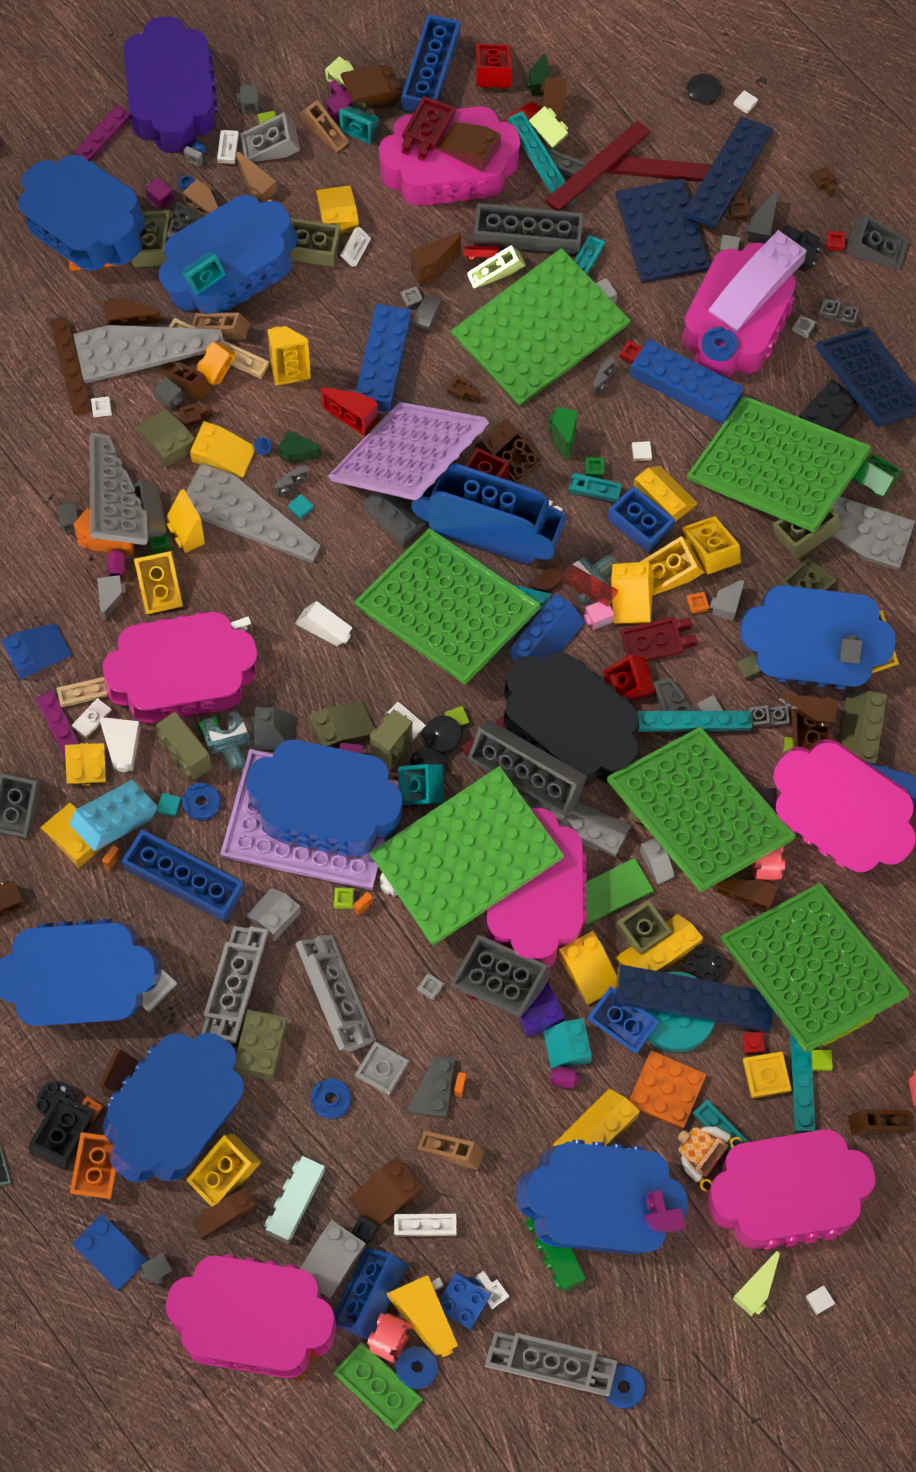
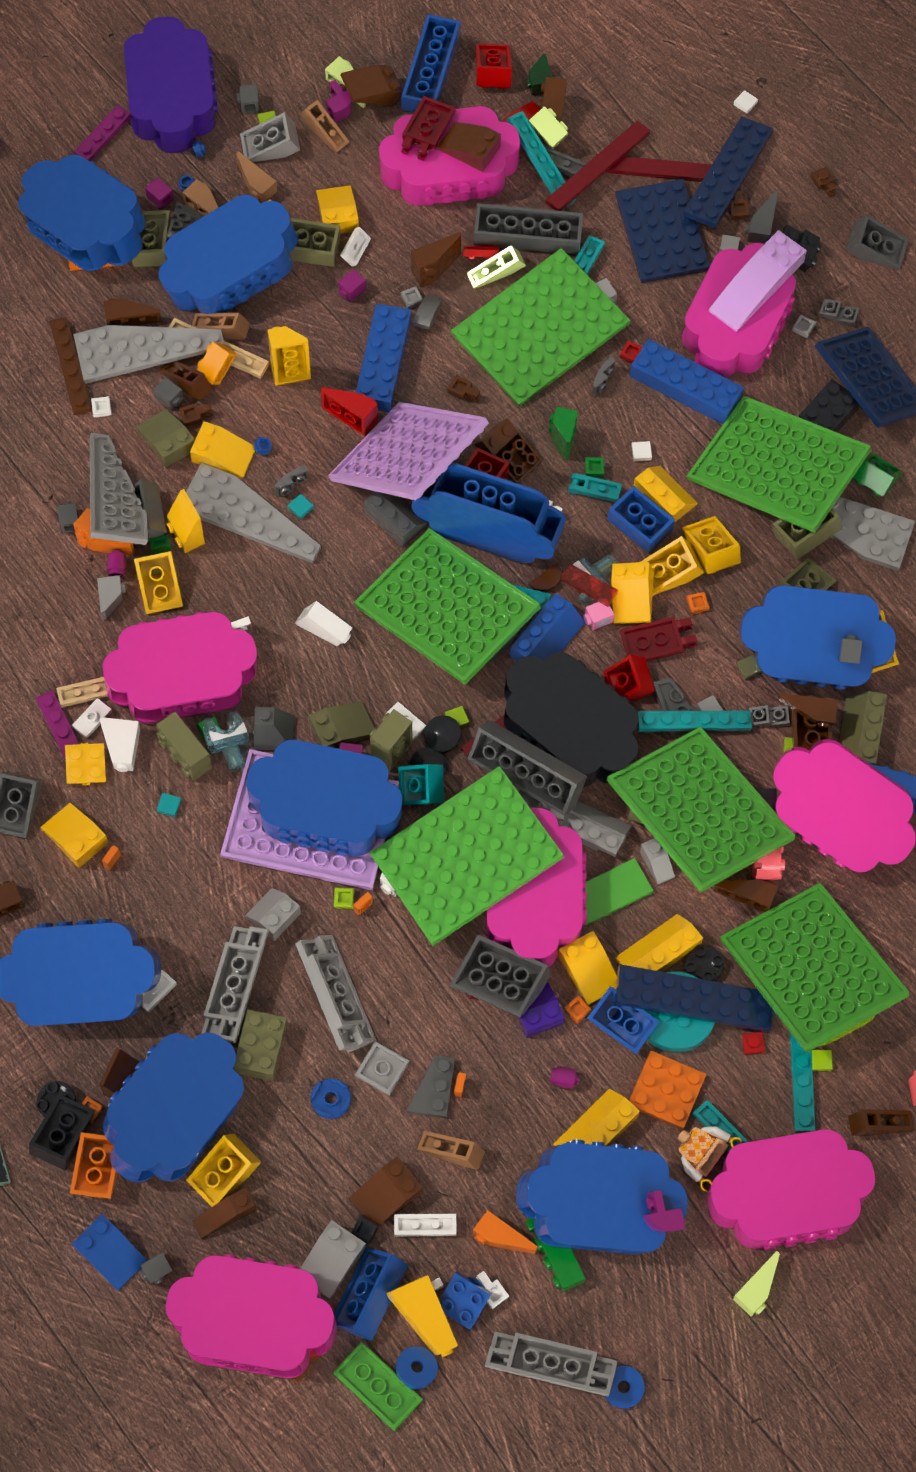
blue slope [1,624,72,680] -> none
medium azure brick [69,780,157,851] -> none
blue brick [121,829,245,923] -> none
teal slope [180,251,226,295] -> none
blue tile [182,783,221,821] -> none
light grey tile [184,146,203,167] -> none
white plate [217,130,239,164] -> none
light aqua brick [264,1156,325,1244] -> none
dark green slope [278,430,321,464] -> none
teal slope [339,106,381,145] -> none
coral brick [367,1313,412,1363] -> none
light grey tile [417,973,444,1001] -> none
teal slope [543,1018,592,1070] -> none
olive slope [614,900,672,954] -> none
black dish [687,74,721,104] -> none
blue tile [701,327,738,362] -> none
light grey slope [710,580,745,621] -> none
yellow plate [742,1052,791,1099] -> none
white tile [806,1286,835,1315] -> none
red plate [826,231,845,251] -> none
none -> magenta brick [338,269,366,303]
none -> orange slope [473,1210,538,1254]
none -> orange tile [564,996,592,1024]

